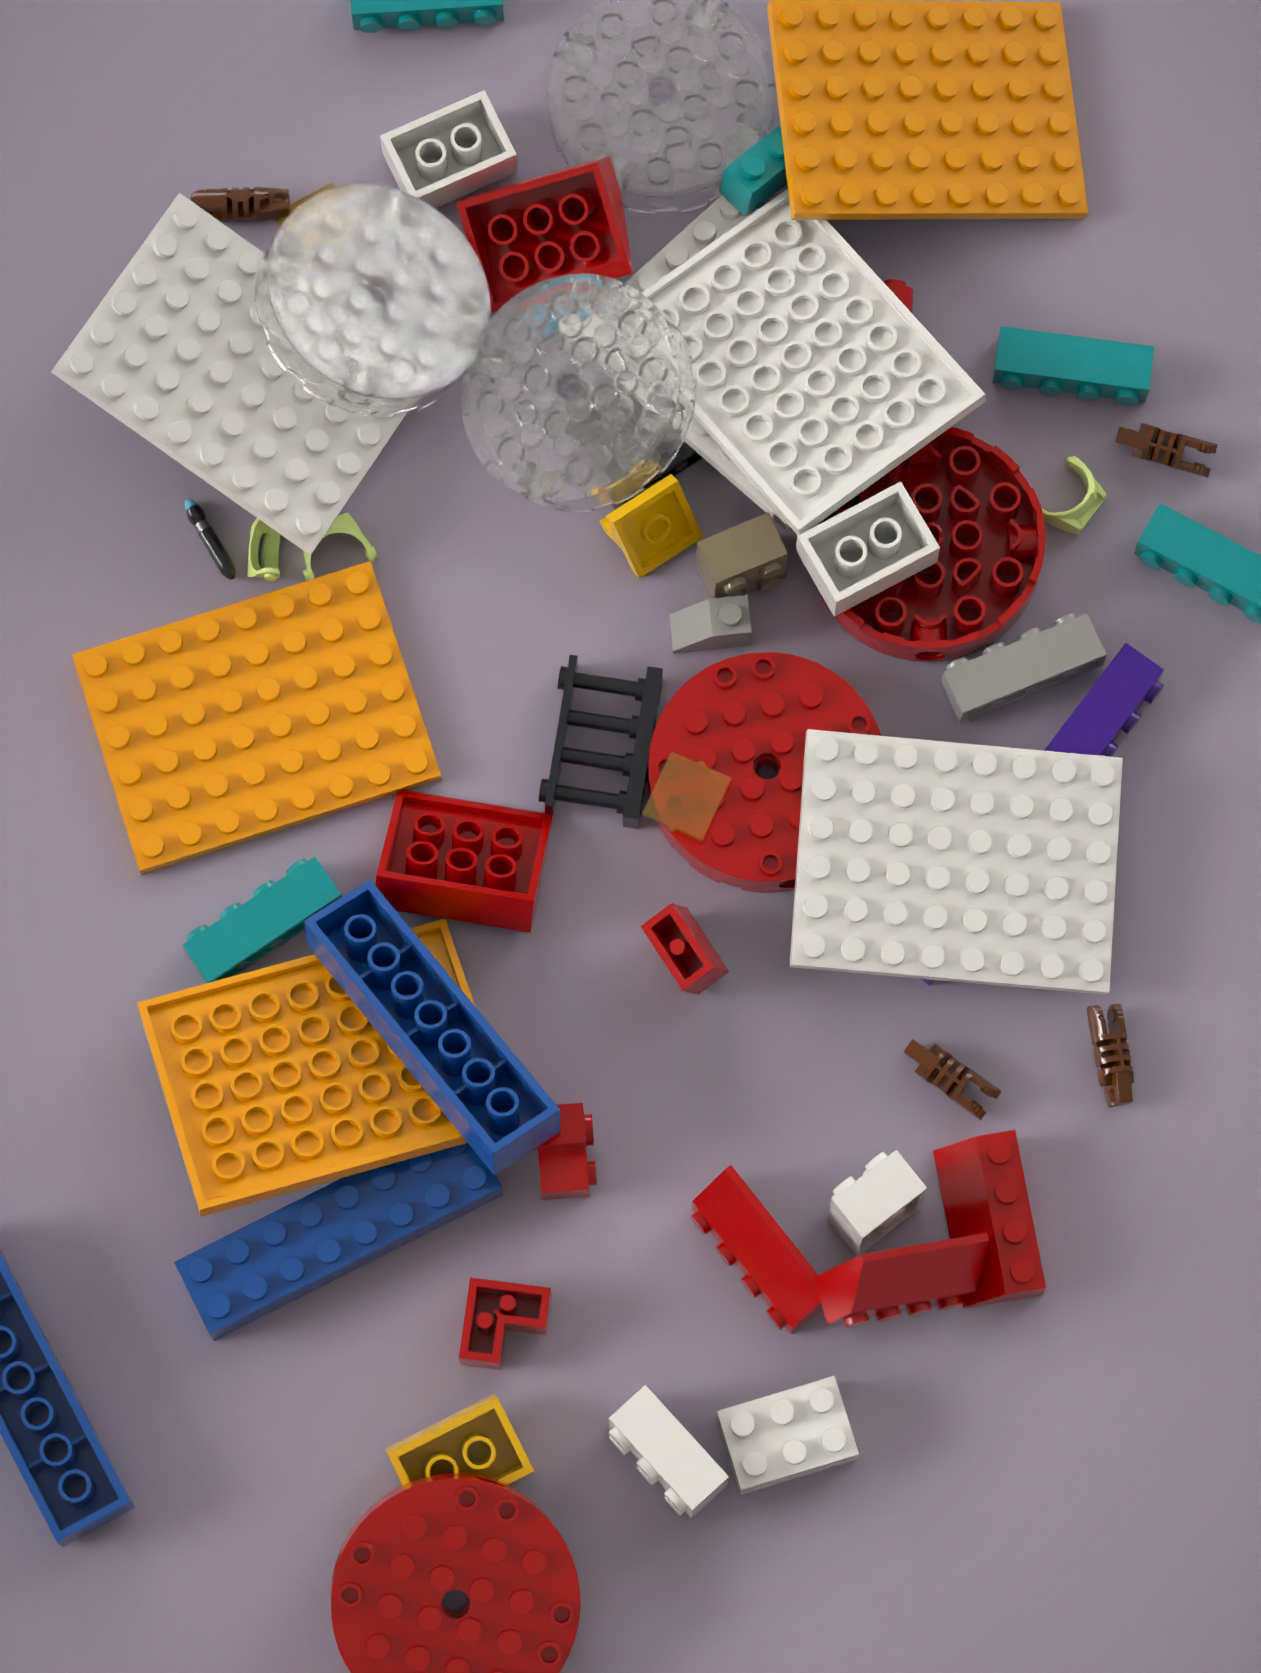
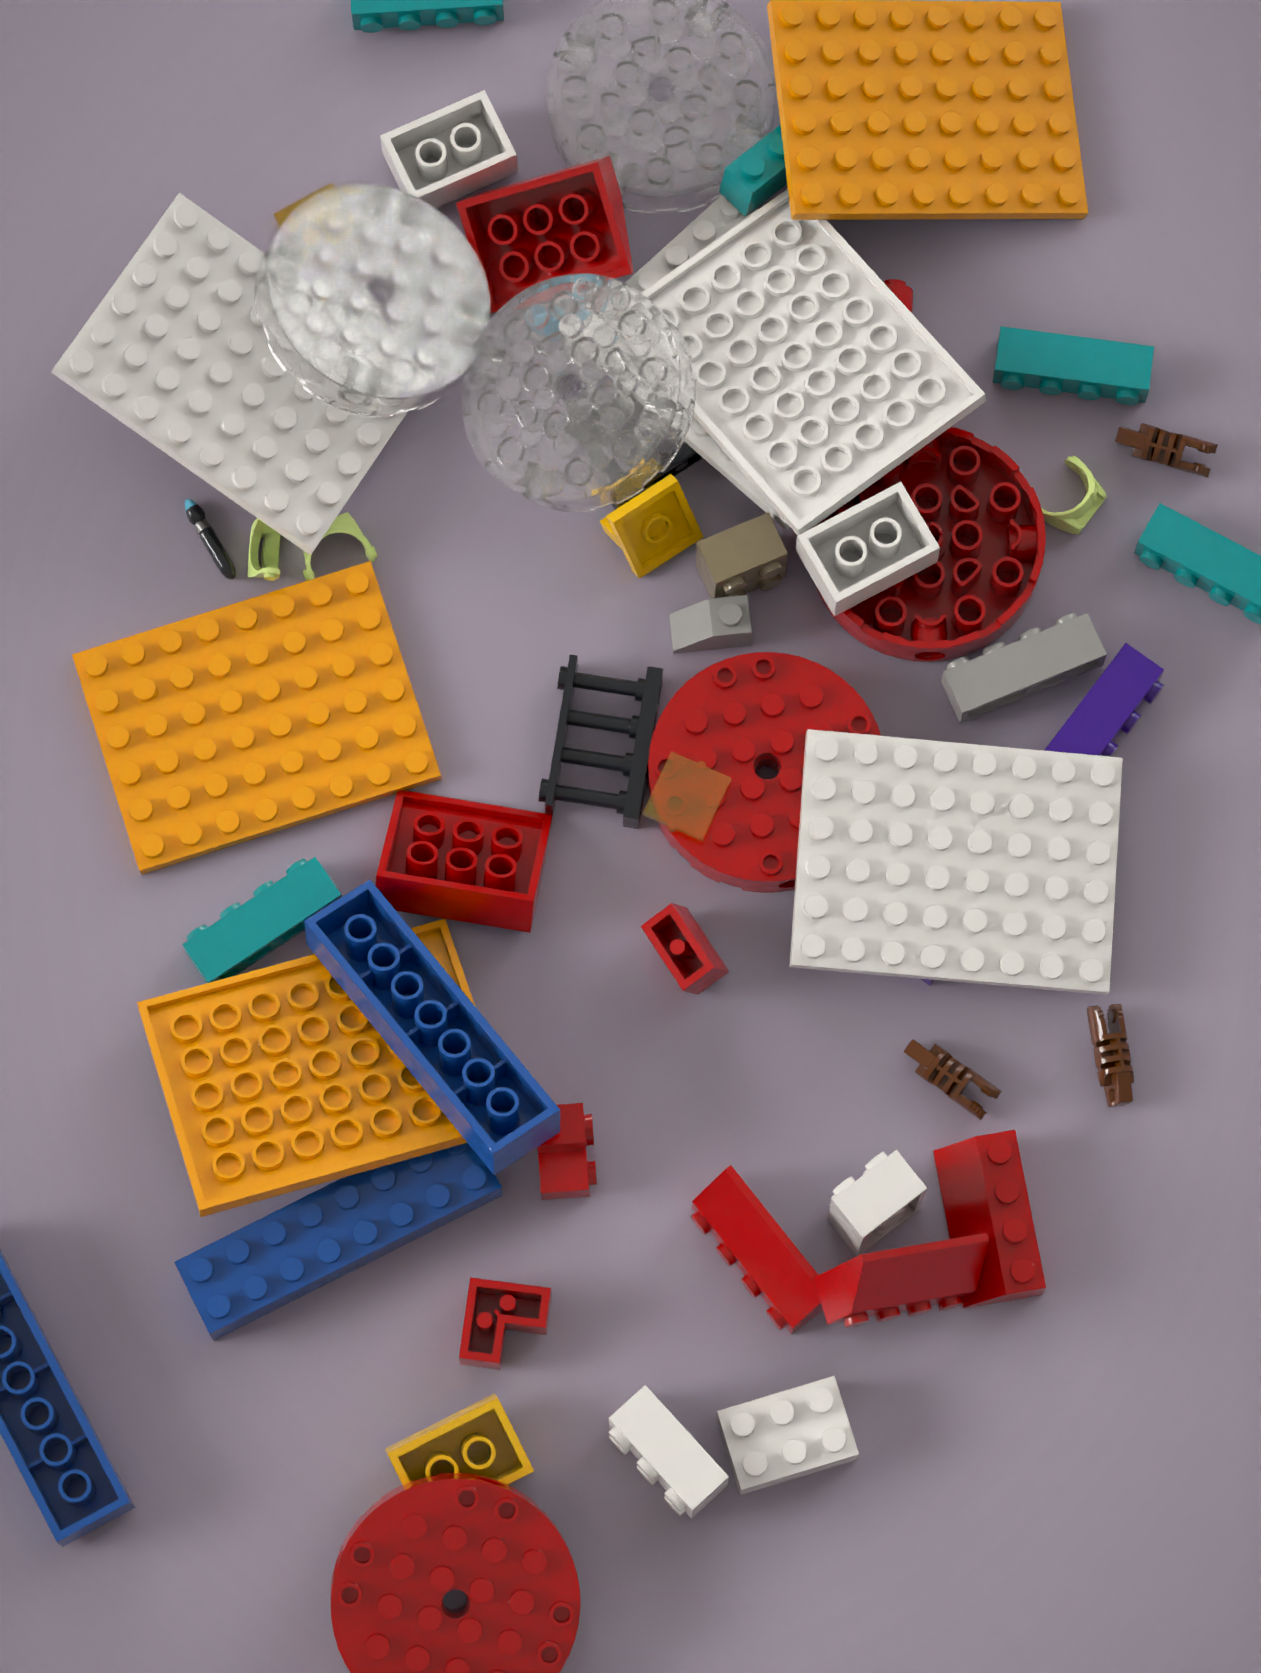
reddish brown hinge [190,187,291,222] -> none

